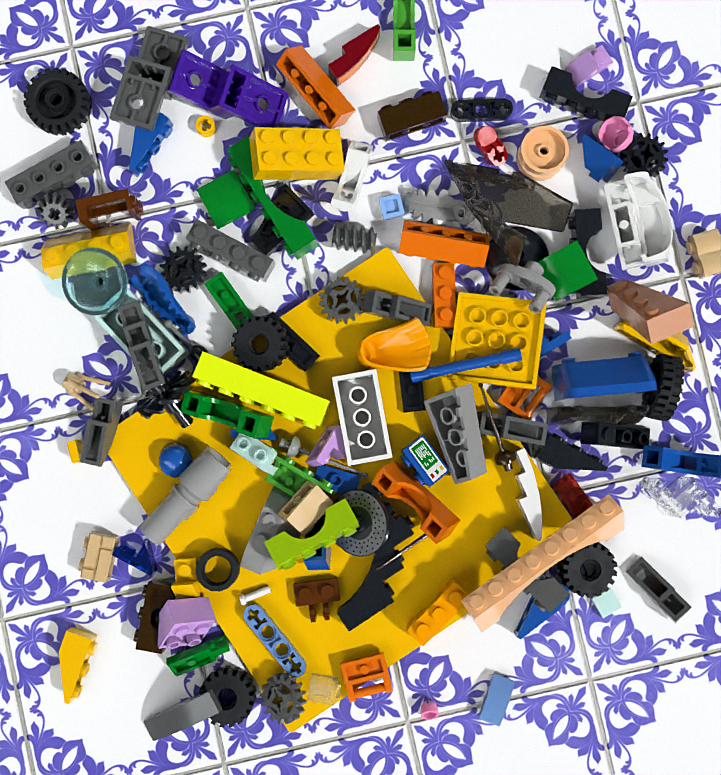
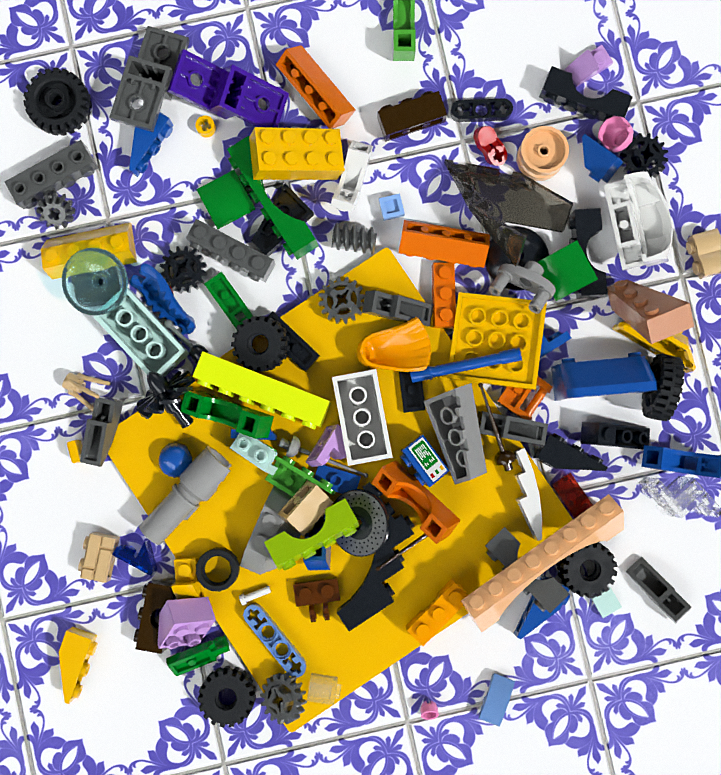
reddish brown panel [75,189,144,230] -> none
dark grey slope [117,300,165,391] -> none
dark grey slope [143,689,222,741] -> none
dark red slope [328,24,380,87] -> none
orange plate [340,652,393,703] -> none
light grey plant [403,188,477,226] -> none
clear smoke wedge [547,405,649,426] -> none

